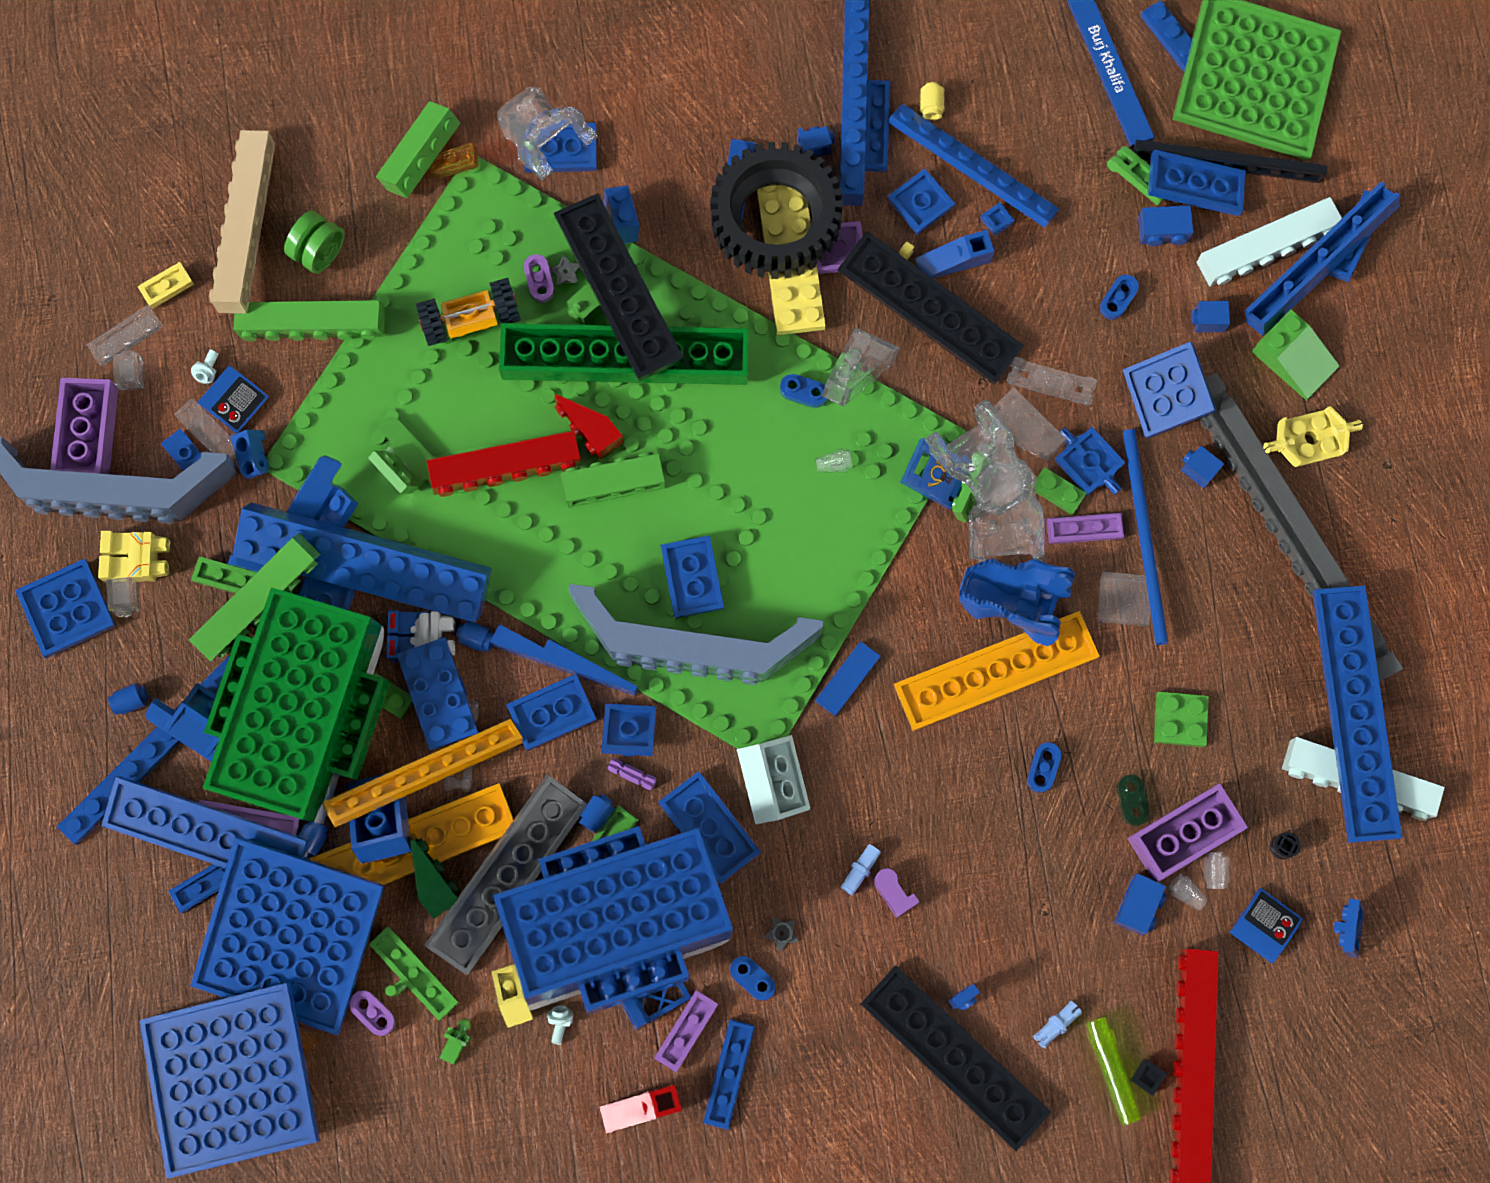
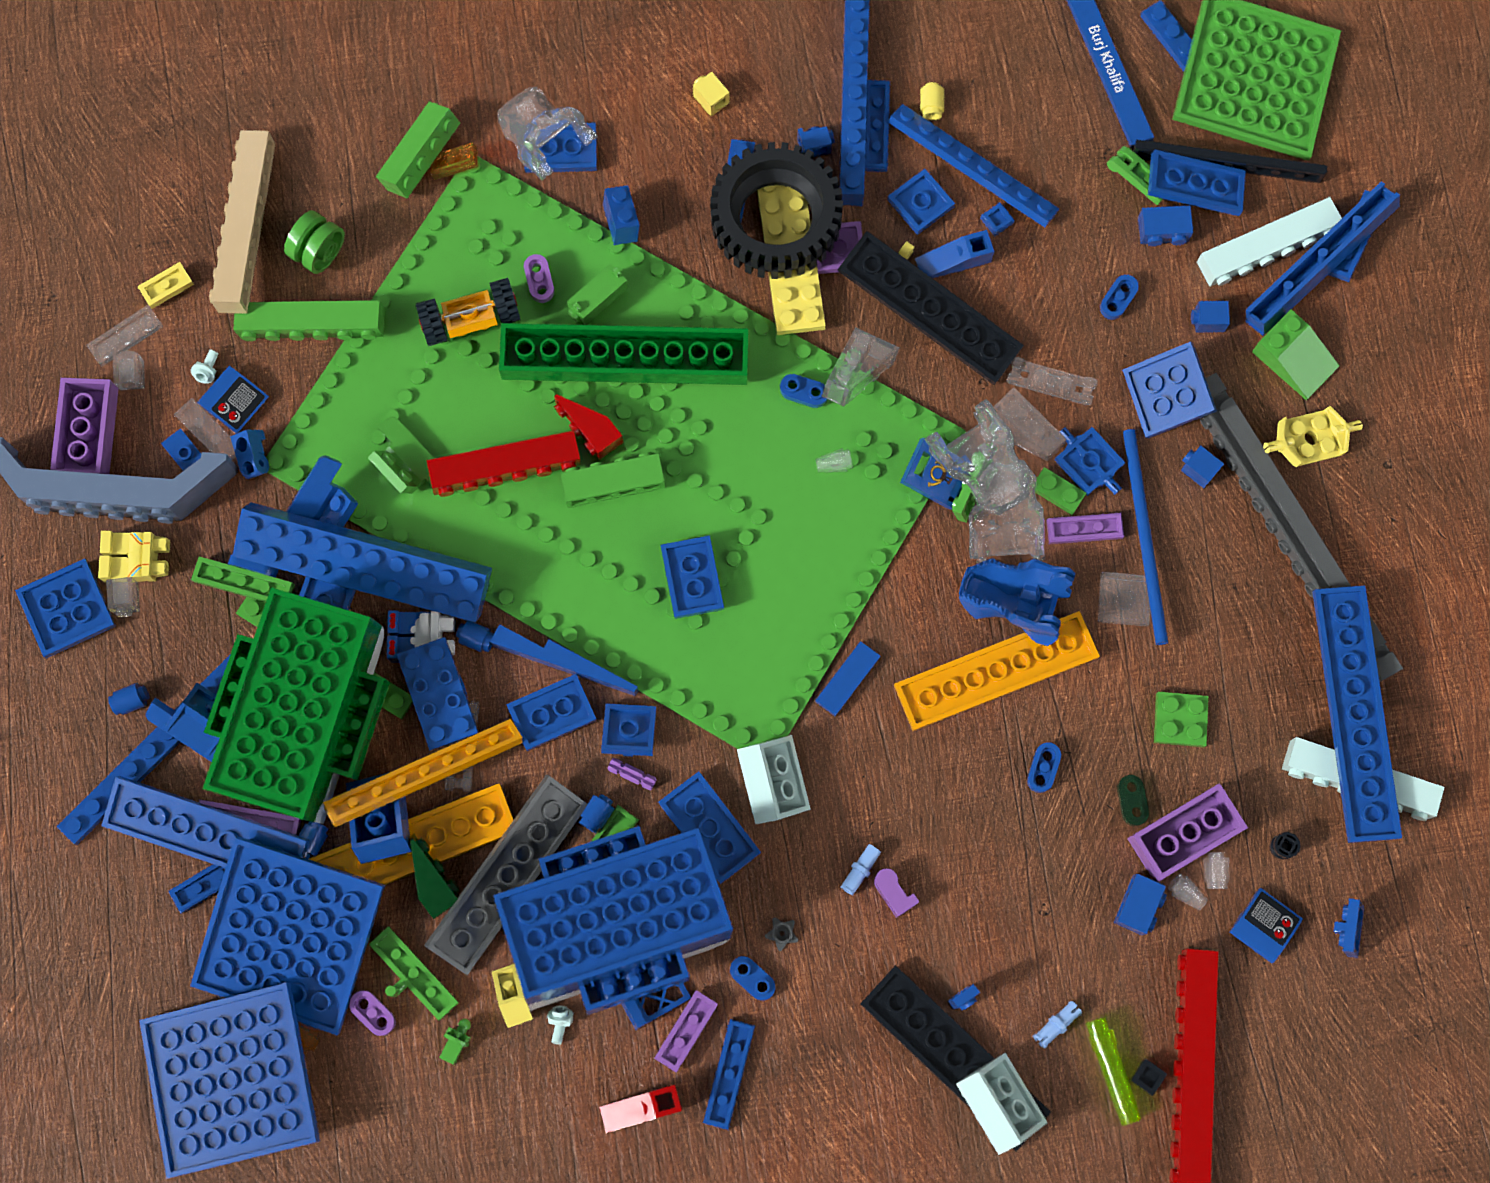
bright green brick [189,533,321,661] -> none
dark grey plate [549,256,580,286] -> none
black plate [554,193,684,381] -> none
sand blue slope [569,584,823,685] -> none
none -> light yellow brick [693,72,729,116]
none -> light aqua slope [957,1053,1048,1154]

